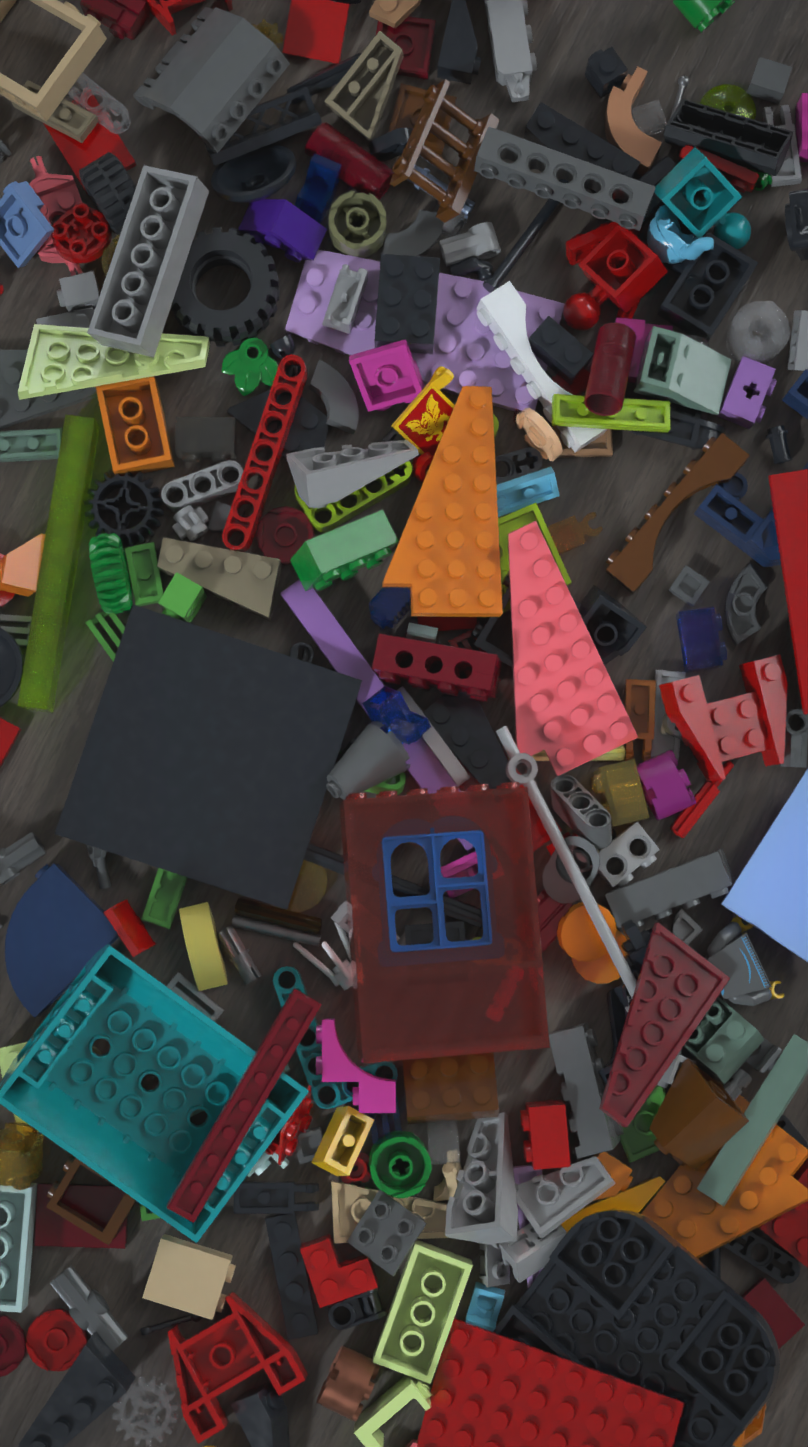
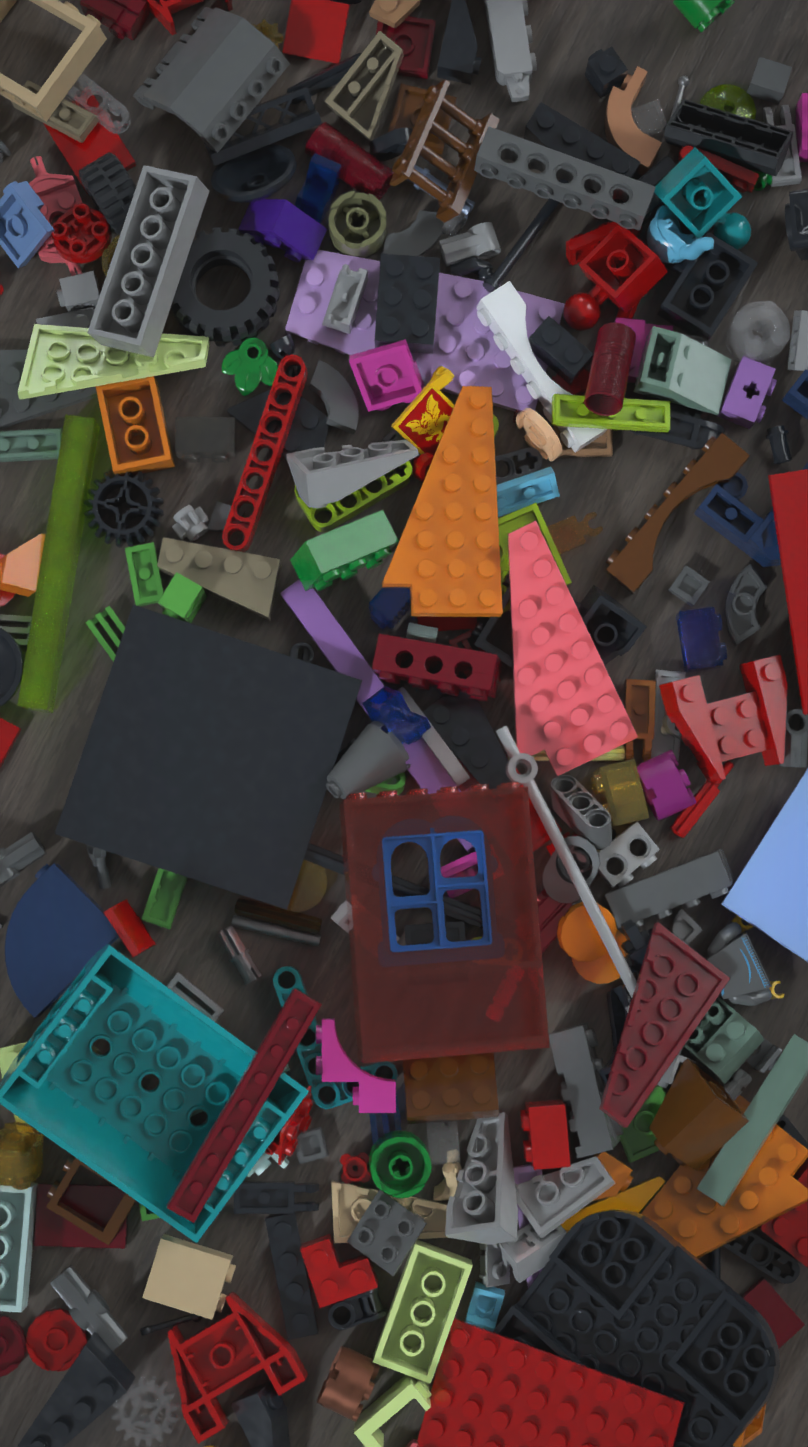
green gear [89,533,133,614] -> none
light grey beam [161,460,243,513] -> none
light yellow brick [179,902,228,991] -> none
dark red tile [256,506,315,565] -> none
white plant [293,923,363,991] -> none
yellow brick [311,1106,374,1176] -> none

